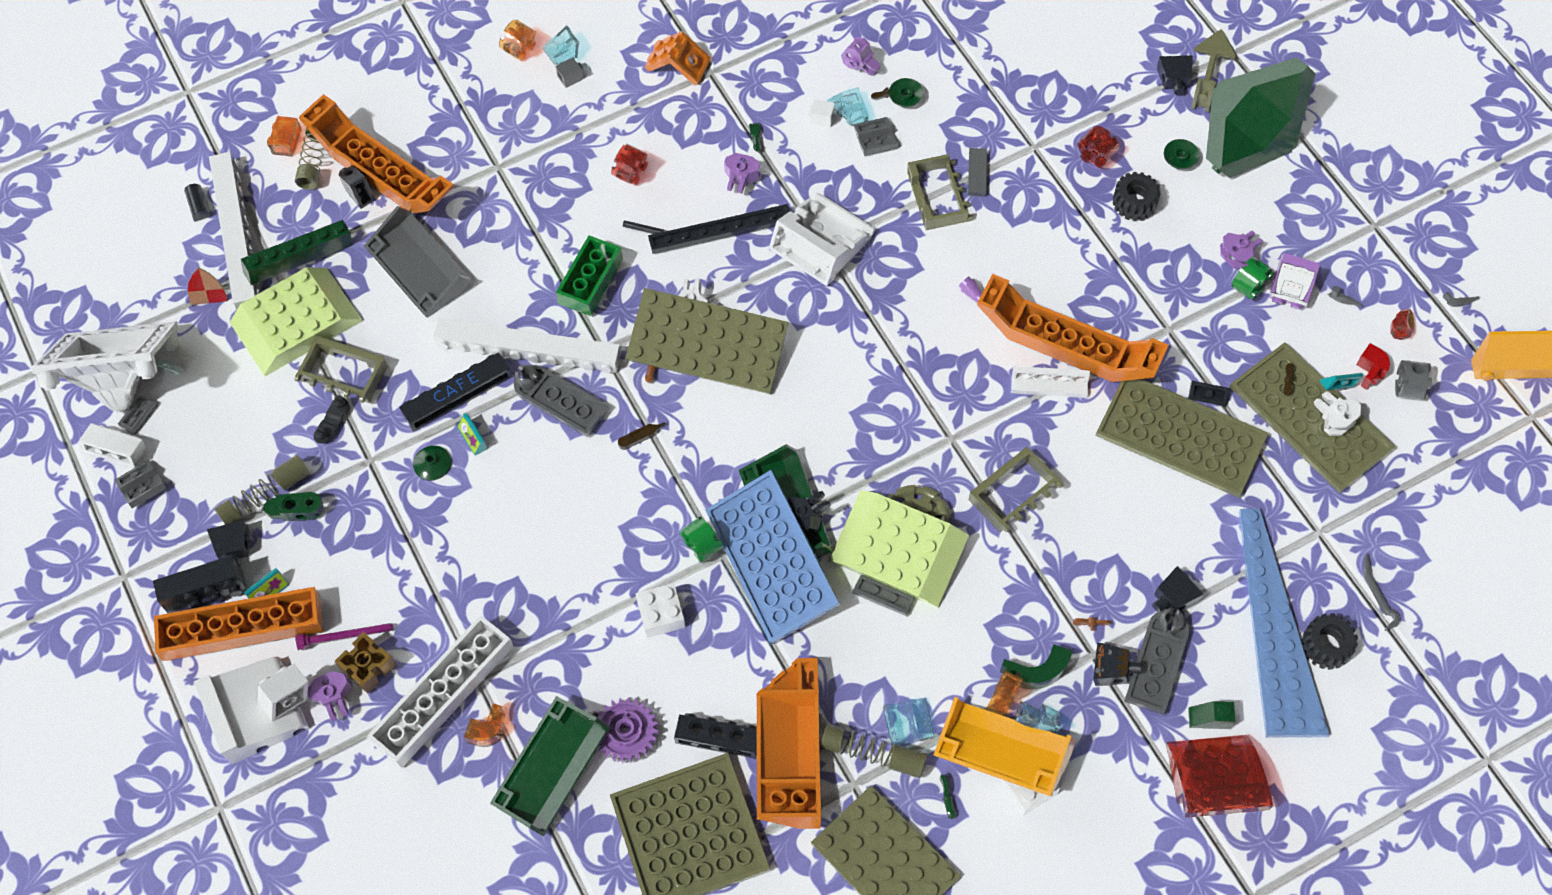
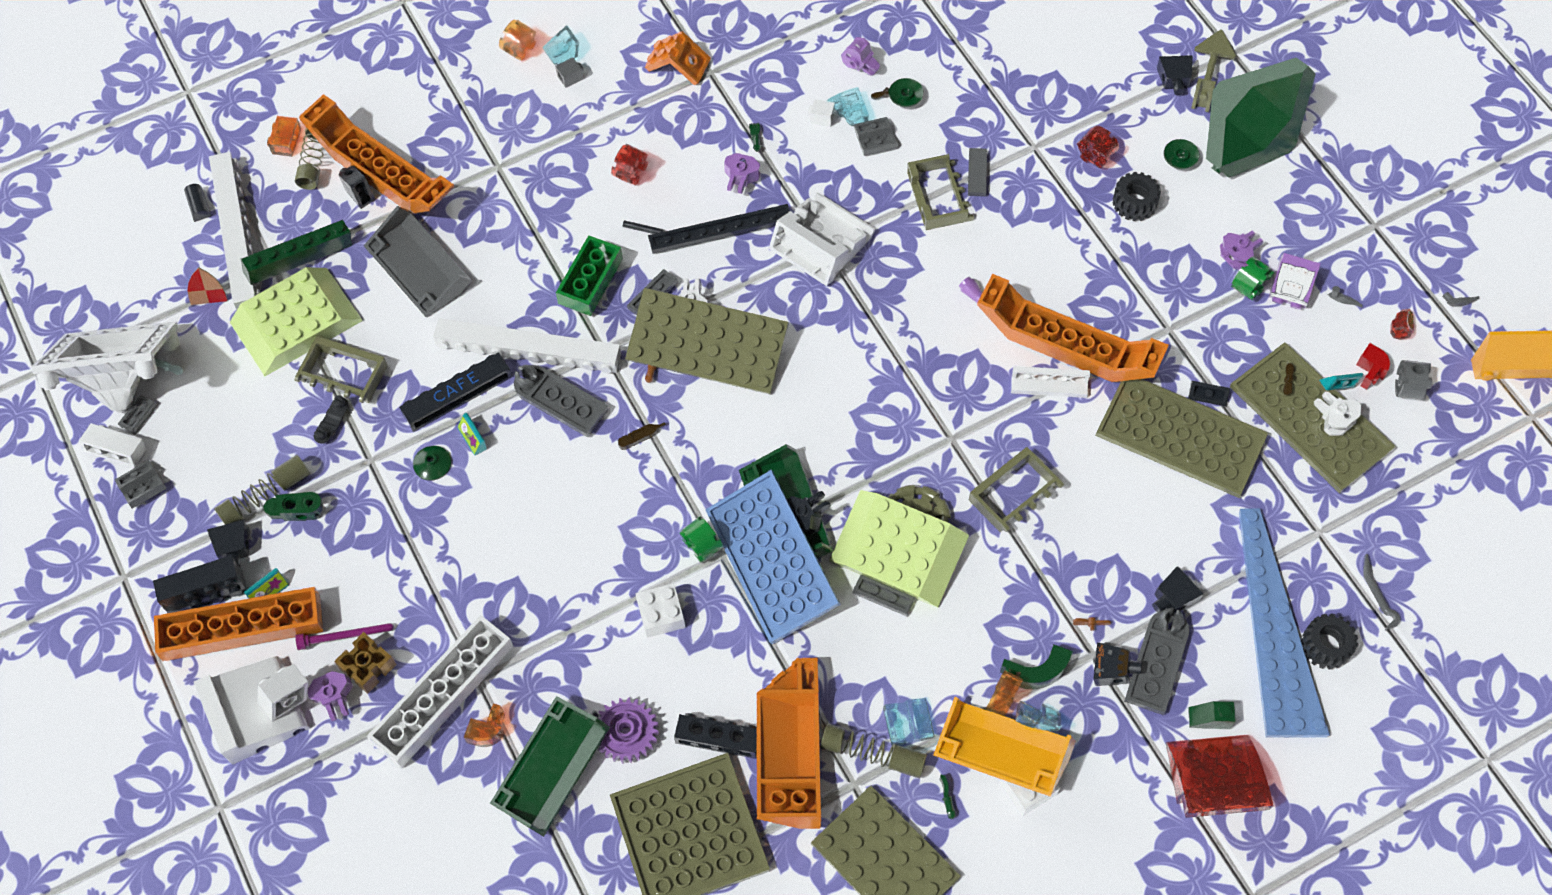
none -> dark grey plate [627,269,678,315]

